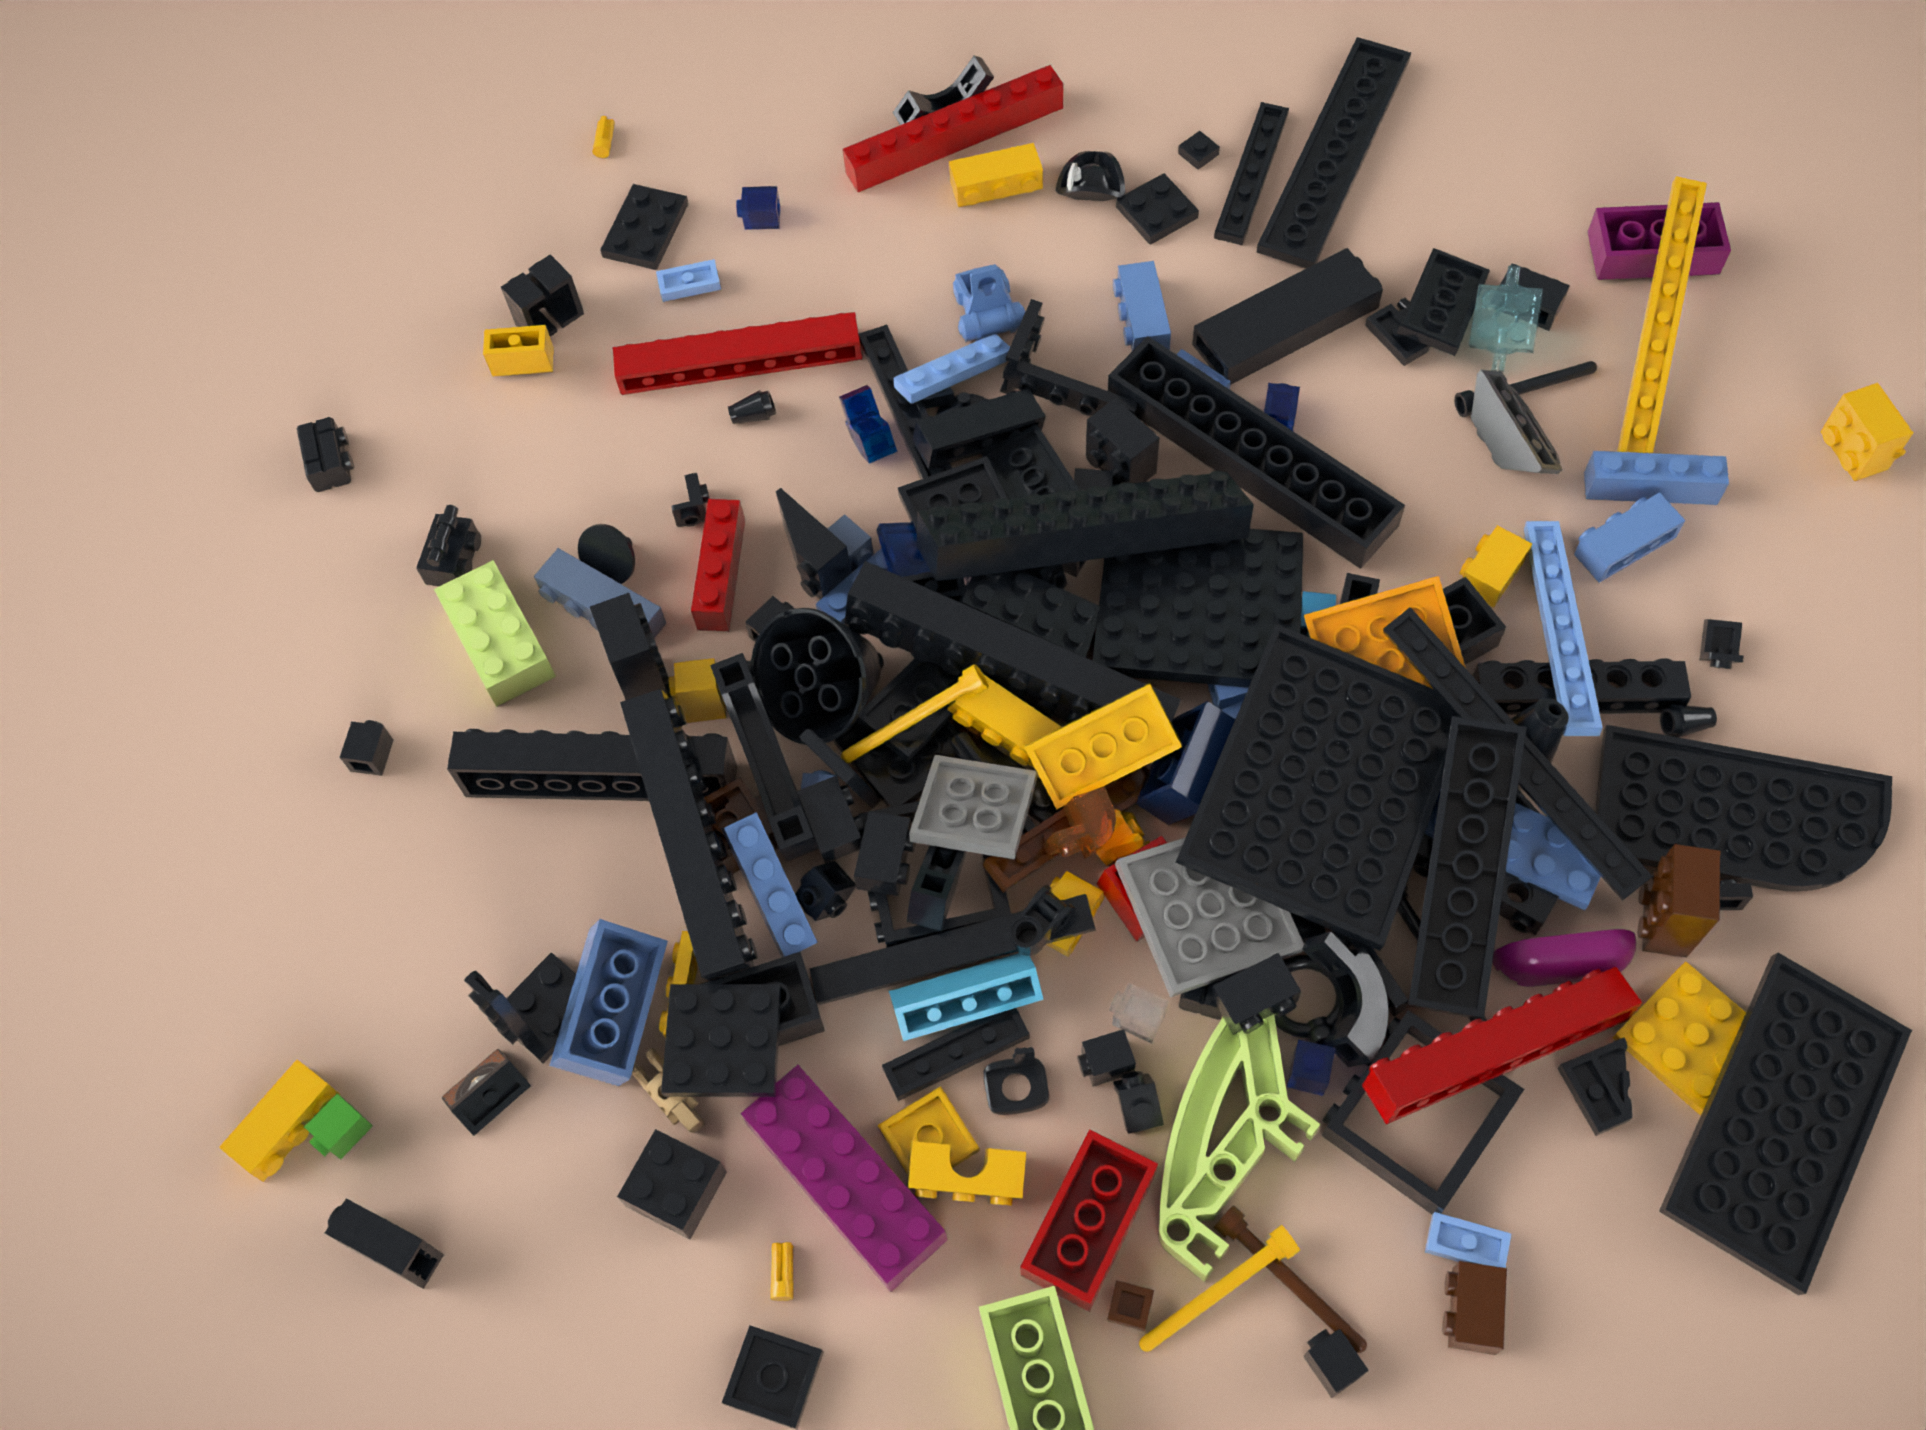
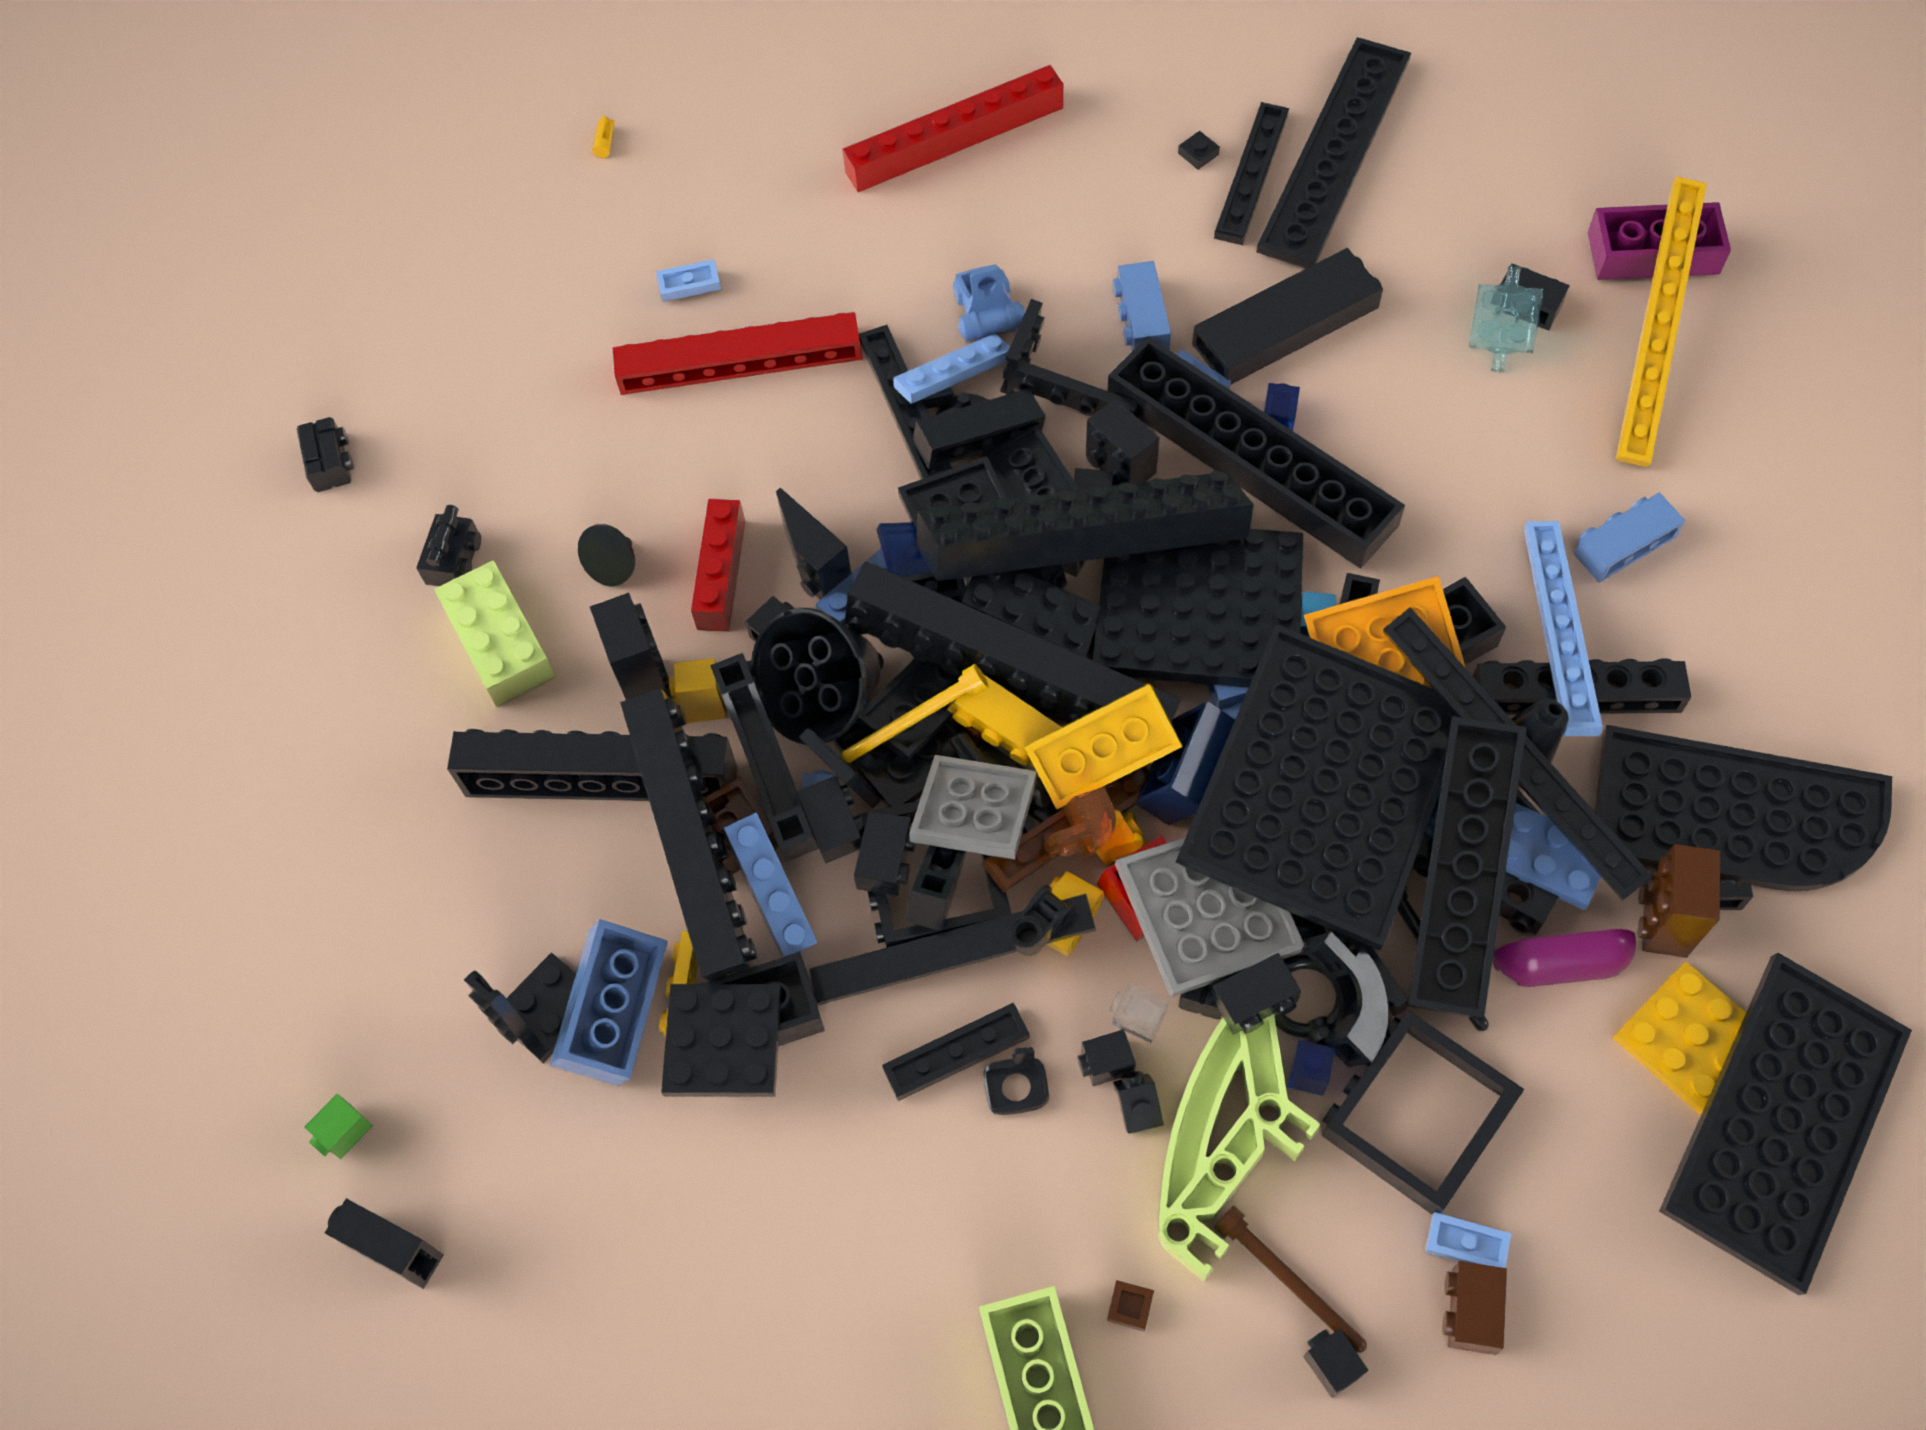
yellow brick [219,1059,340,1182] -> none
black brick [339,720,394,776] -> none
black panel [442,1049,531,1136] -> none
yellow brick [483,325,554,376] -> none
black piece [501,254,584,337] -> none
sand blue brick [534,548,666,638] -> none
black plate [600,184,689,270] -> none
black brick [617,1129,727,1240] -> none
tan hinge [632,1047,706,1133] -> none
black bracket [671,473,710,527] -> none
black plate [722,1325,824,1430] -> none
black cone [728,390,776,424] -> none
clear blue brick [736,186,781,230] -> none
magenta brick [740,1064,948,1292] -> none
yellow piece [770,1242,794,1301] -> none
black brick [795,861,856,921] -> none
sand blue brick [828,514,874,572] -> none
clear blue brick [839,385,898,464] -> none
yellow tile [878,1086,980,1176] -> none
medium azure brick [889,953,1044,1041] -> none
black arch [893,55,994,125] -> none
yellow arch [907,1141,1026,1206] -> none
yellow brick [949,143,1043,207] -> none
red brick [1020,1129,1158,1312] -> none
black hat [1056,151,1125,201] -> none
black plate [1116,173,1199,245] -> none
yellow piece [1139,1225,1301,1352] -> none
red brick [1362,967,1642,1125] -> none
black plate [1365,297,1430,366] -> none
black tile [1397,248,1490,356] -> none
black piece [1454,361,1597,417] -> none
yellow brick [1459,525,1532,608] -> none
dark grey wedge [1471,369,1563,474] -> none
black wing [1558,1037,1633,1136] -> none
medium blue brick [1584,451,1729,505] -> none
black cone [1660,704,1717,738] -> none
black bracket [1700,619,1744,669] -> none
yellow brick [1820,382,1914,481] -> none

